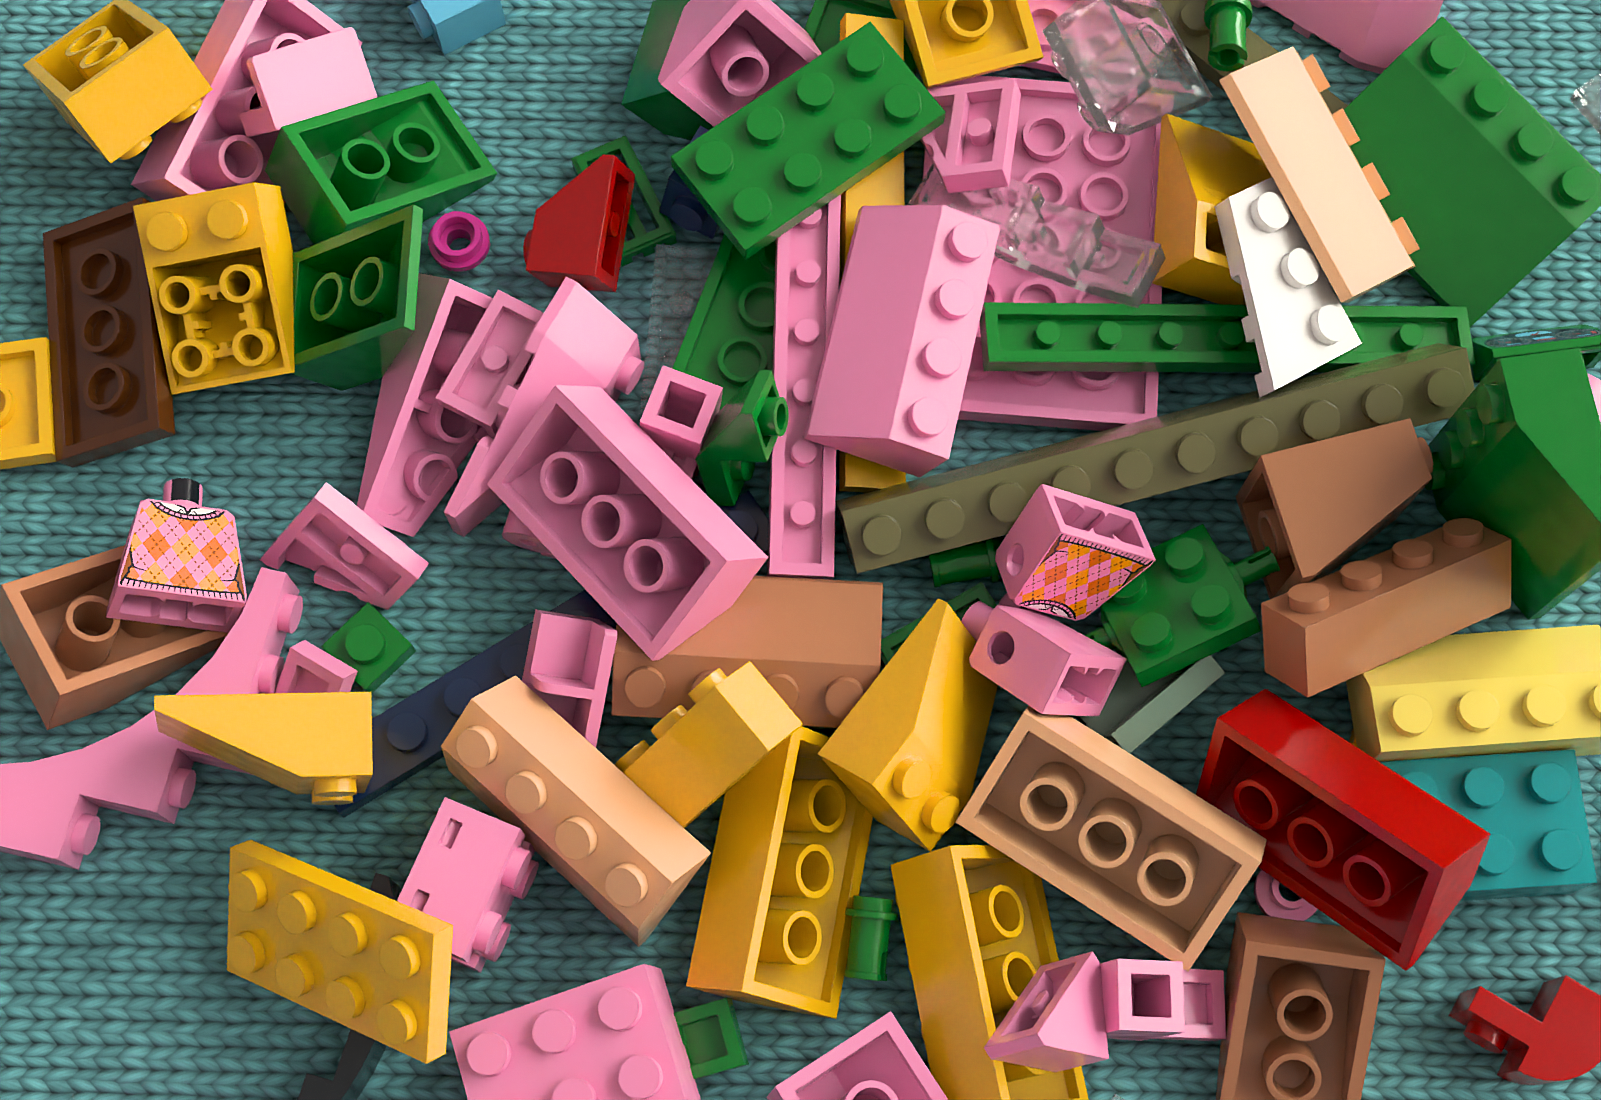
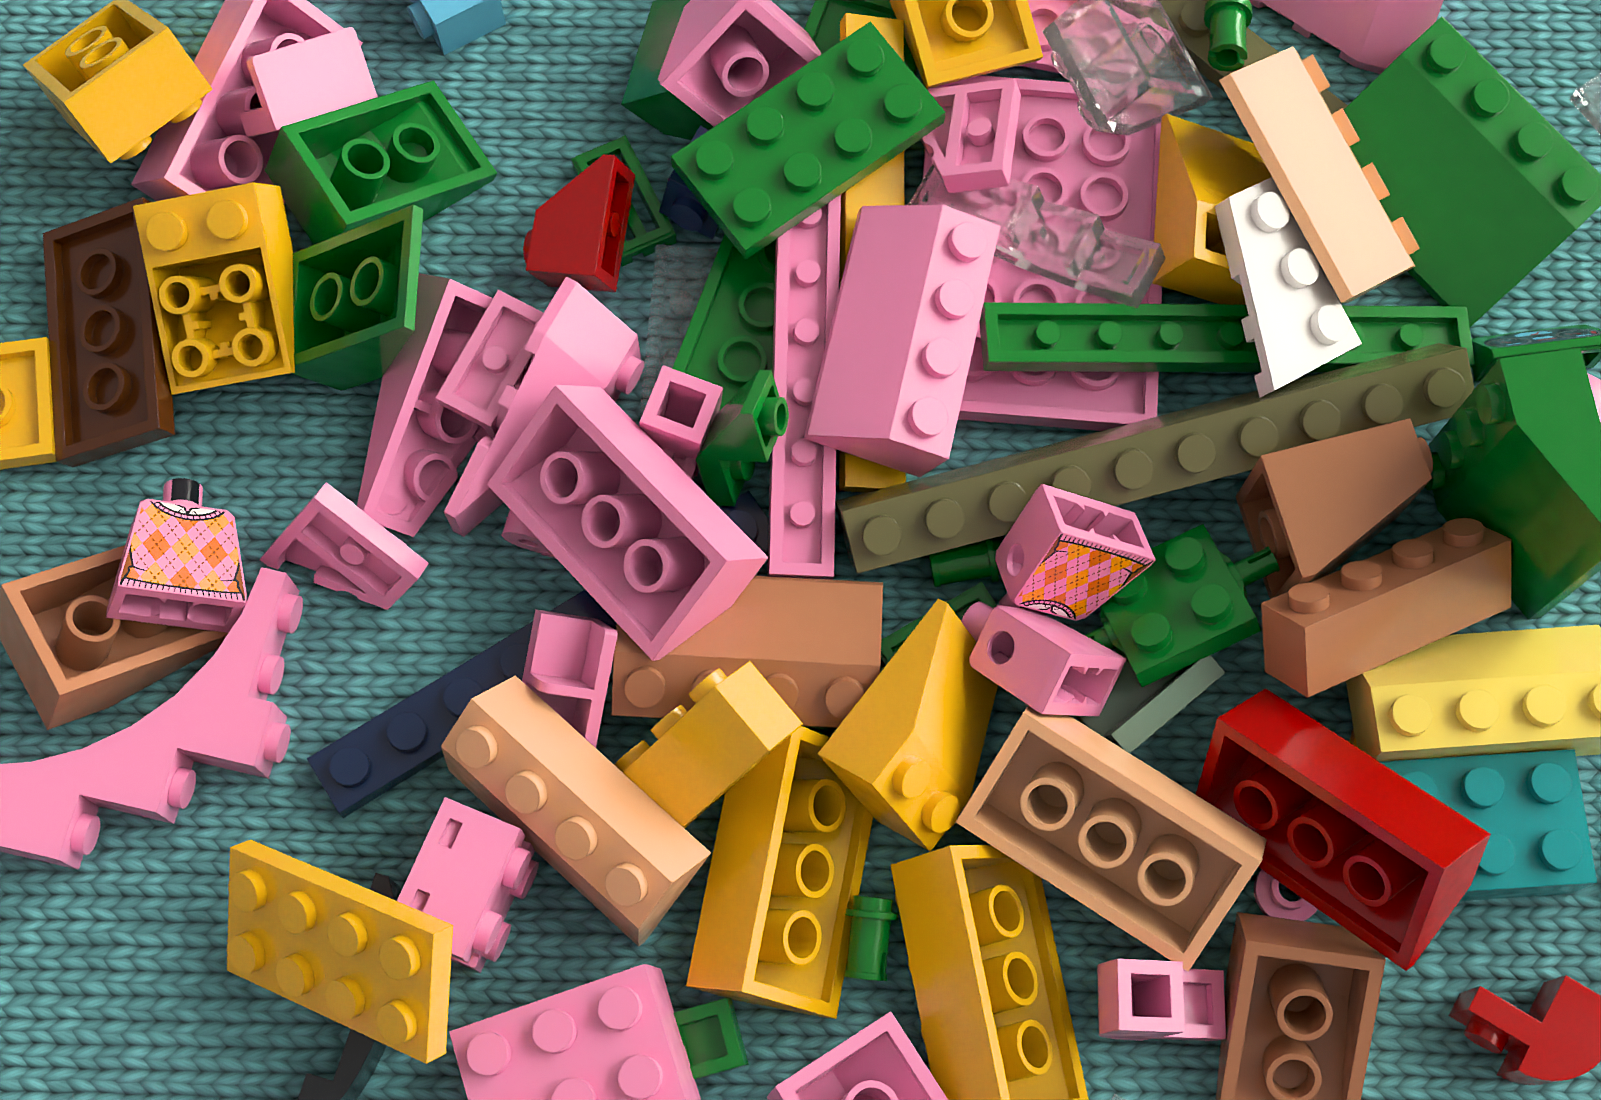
yellow slope [154,692,373,805] -> none
bright pink plate [275,640,358,693] -> none
green plate [321,602,416,694] -> none
dark pink plate [428,211,490,272] -> none
bright pink slope [984,951,1109,1072] -> none

